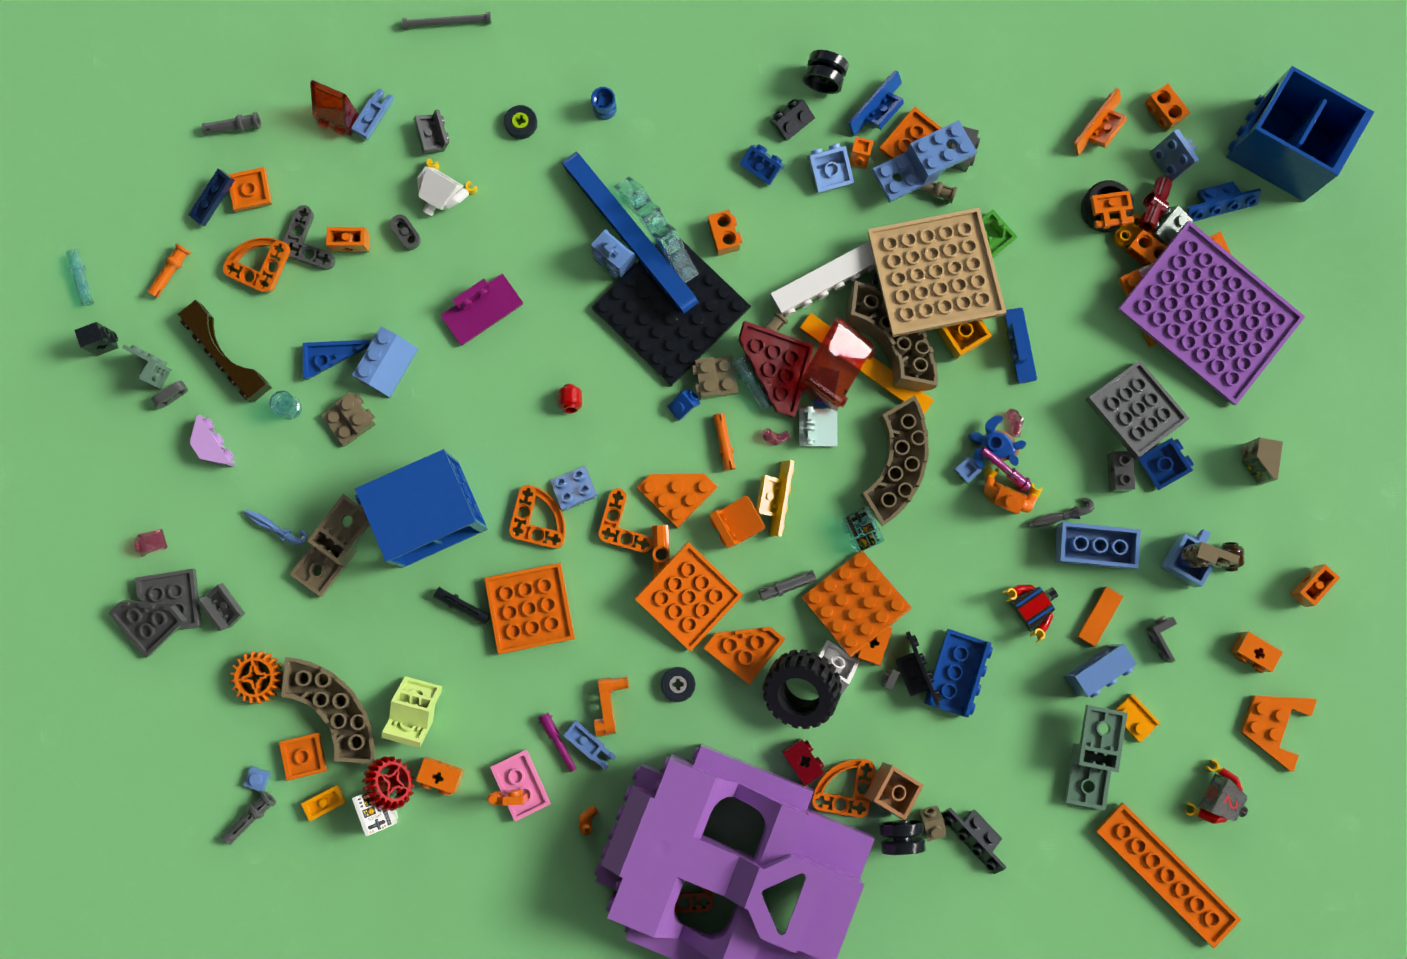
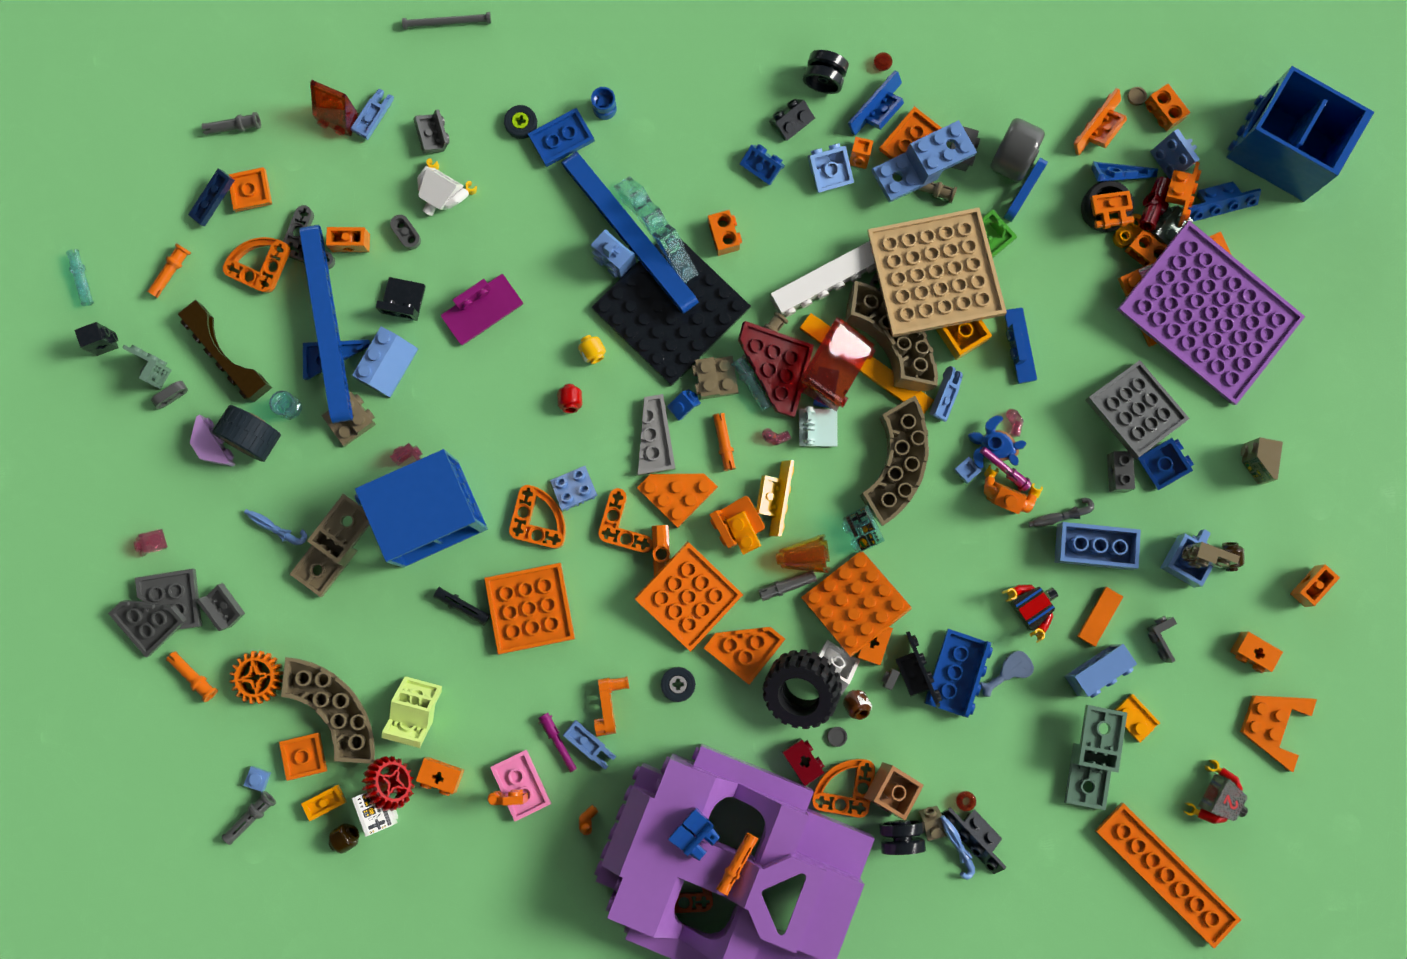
none -> orange pin [166,651,218,702]
none -> black wheel [212,405,281,462]
none -> blue beam [300,224,353,424]
none -> dark brown head [329,823,359,854]
none -> black bracket [376,277,426,321]
none -> clear pink bracket [390,443,423,465]
none -> blue plate [528,108,595,167]
none -> yellow head [578,335,606,364]
none -> light grey wing [638,394,675,476]
none -> blue hips [668,807,720,861]
none -> orange pin [716,832,758,896]
none -> light orange plate [726,511,761,555]
none -> clear orange cone [776,534,830,573]
none -> dark grey piece [827,727,847,747]
none -> reddish brown head [843,690,872,720]
none -> clear red plate [874,52,893,71]
none -> medium blue hinge [929,366,963,422]
none -> medium blue piece [940,815,975,880]
none -> clear red plate [956,791,976,811]
none -> sand blue piece [979,650,1034,697]
none -> dark grey wheel [990,118,1045,181]
none -> blue beam [1003,157,1048,222]
none -> blue wing [1091,161,1158,181]
none -> dark tan piece [1127,87,1147,106]
none -> orange bracket [1165,162,1202,227]

